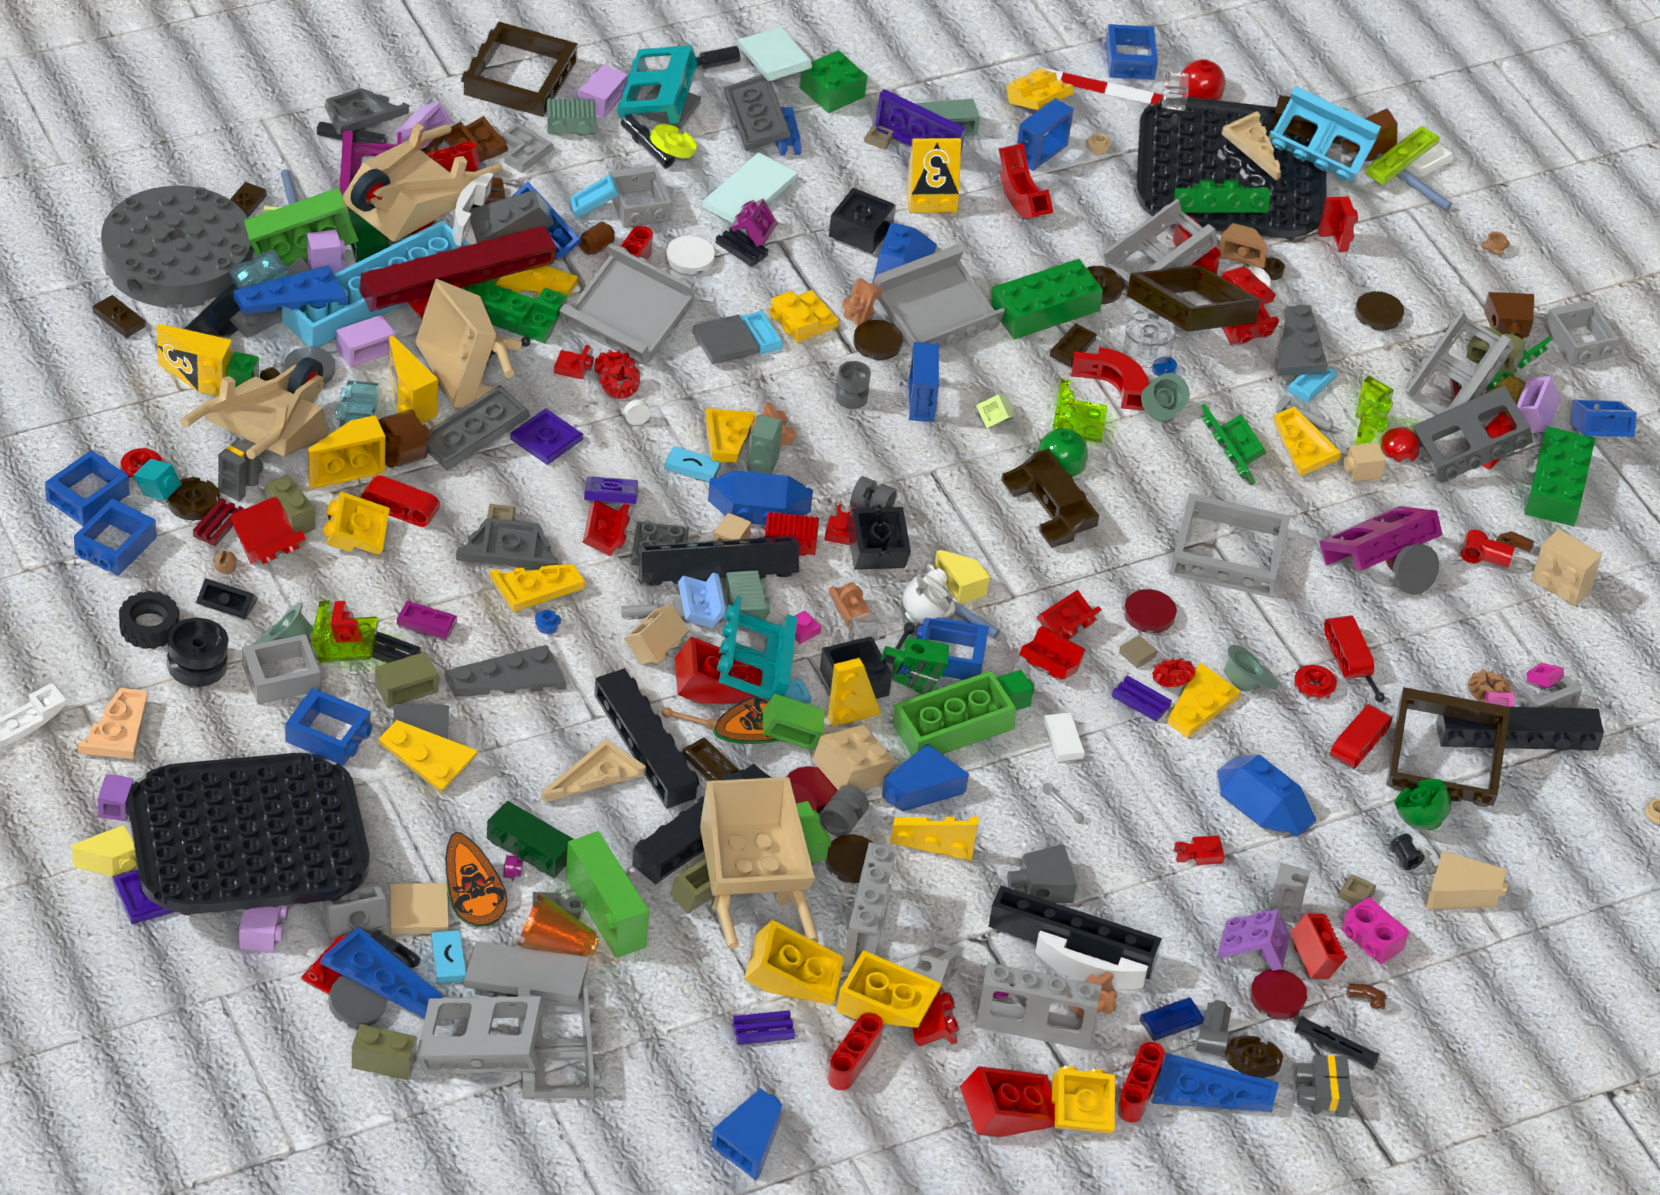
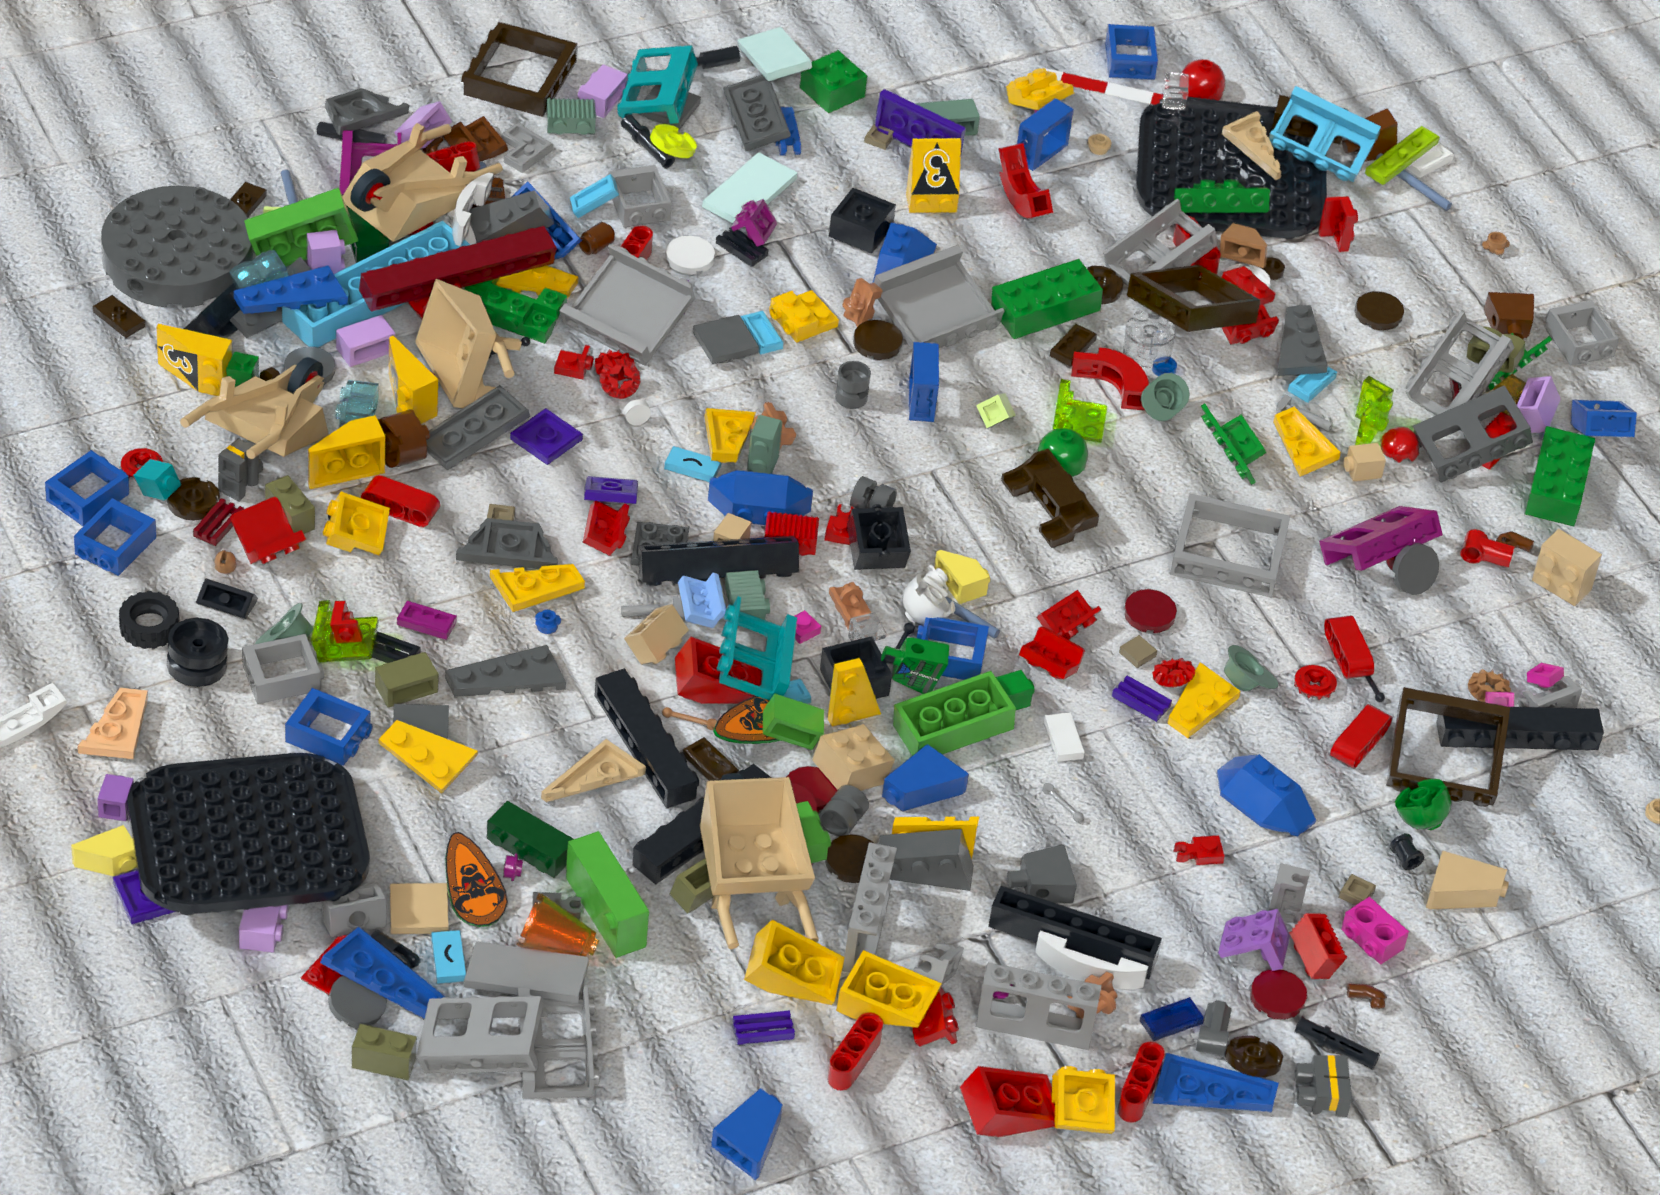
none -> dark grey wedge [879,829,974,891]

